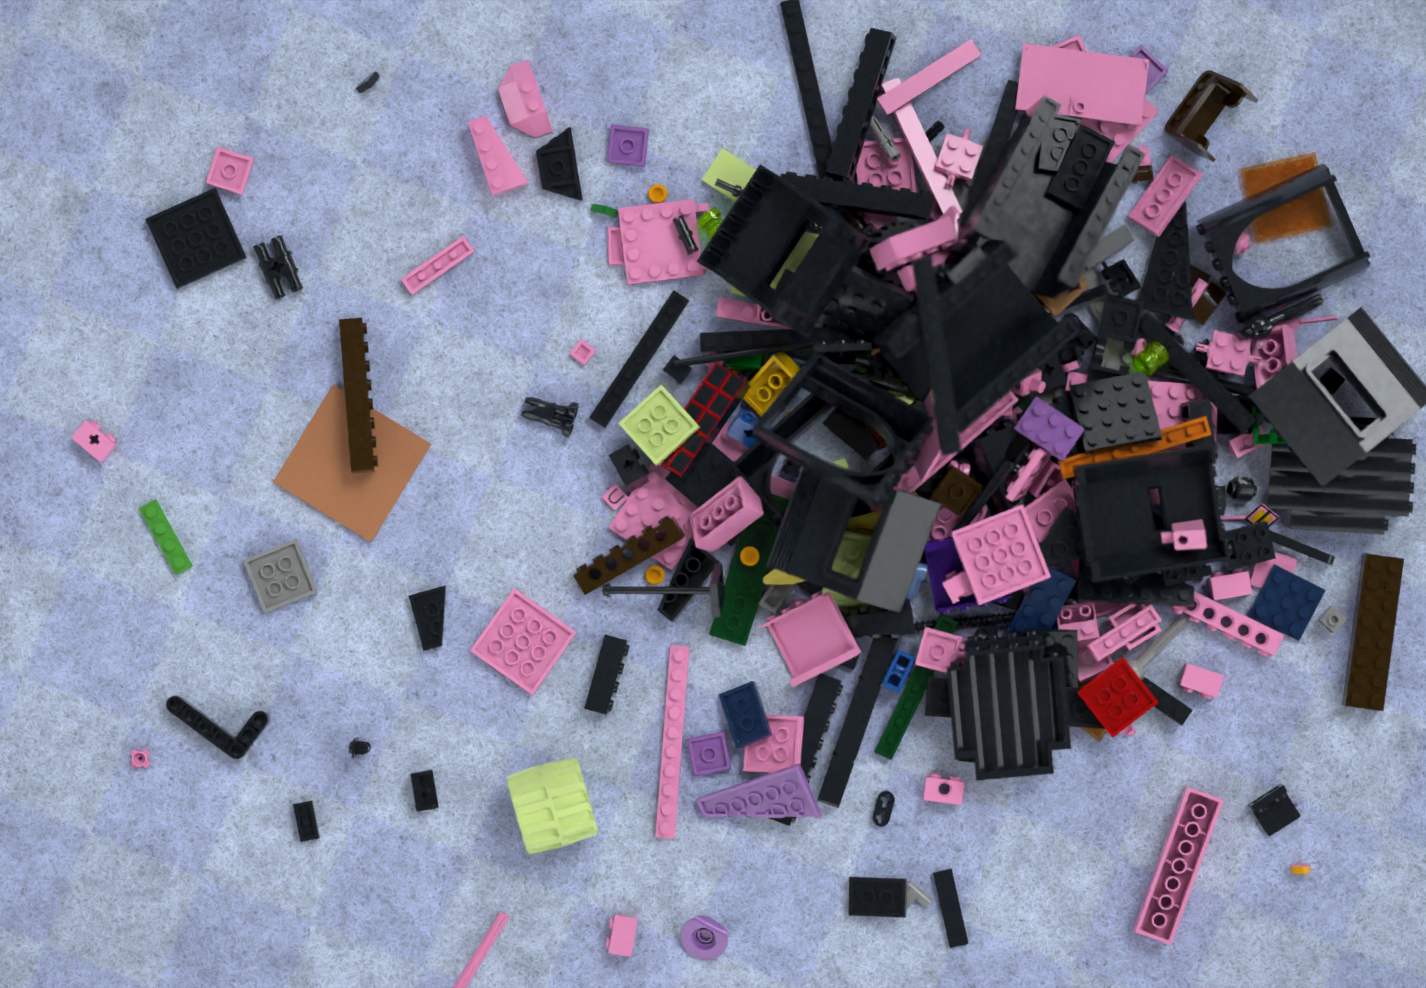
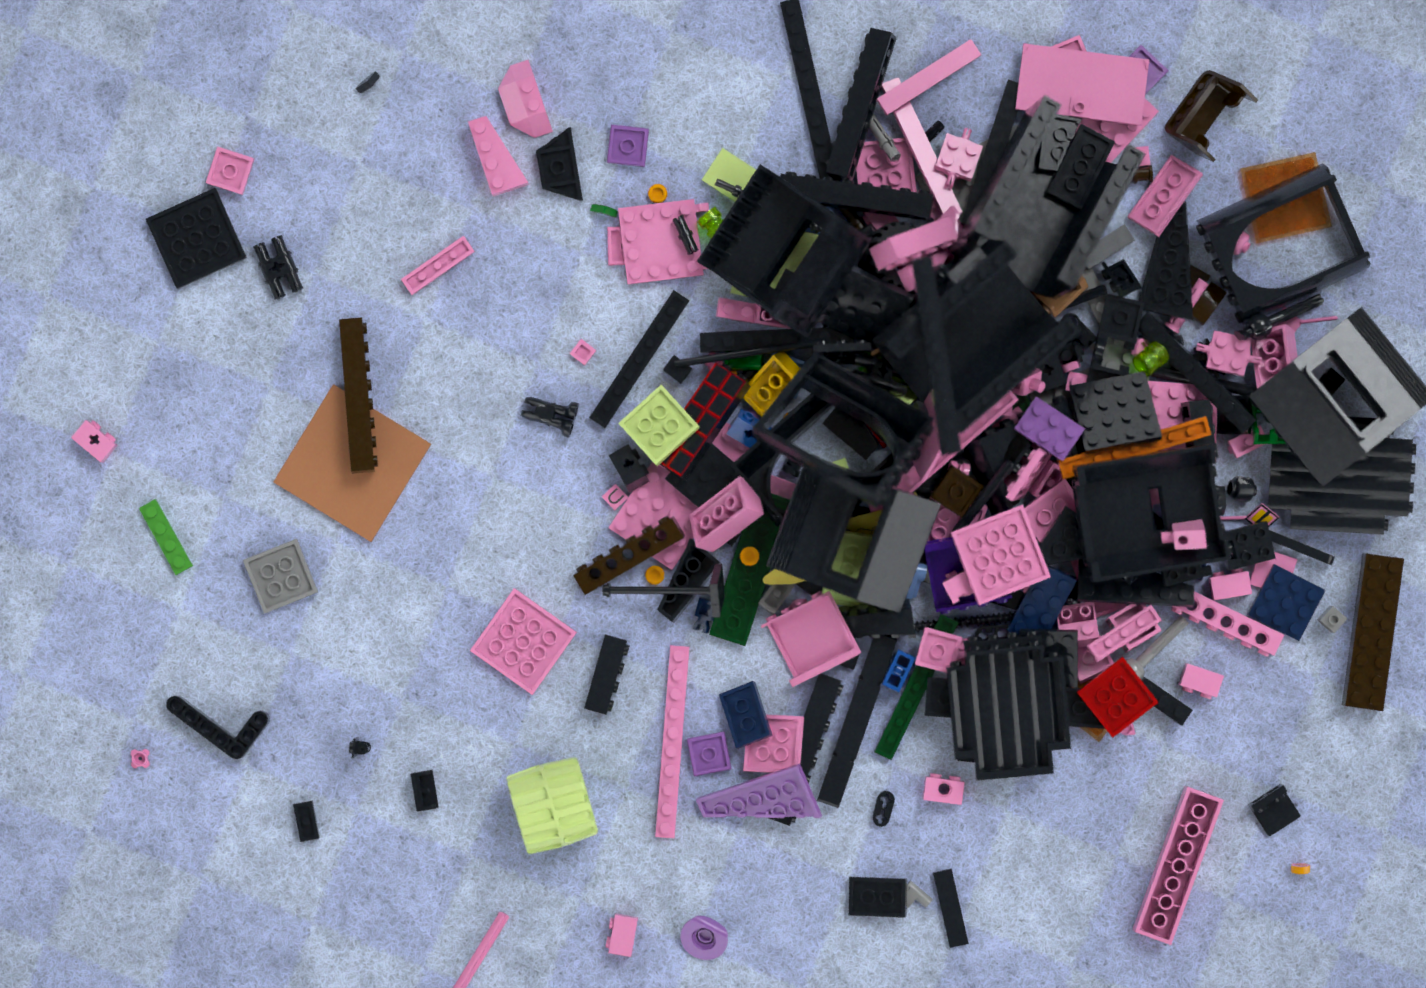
black wing [409,585,446,651] -> none
none -> dark blue plate [693,597,714,633]

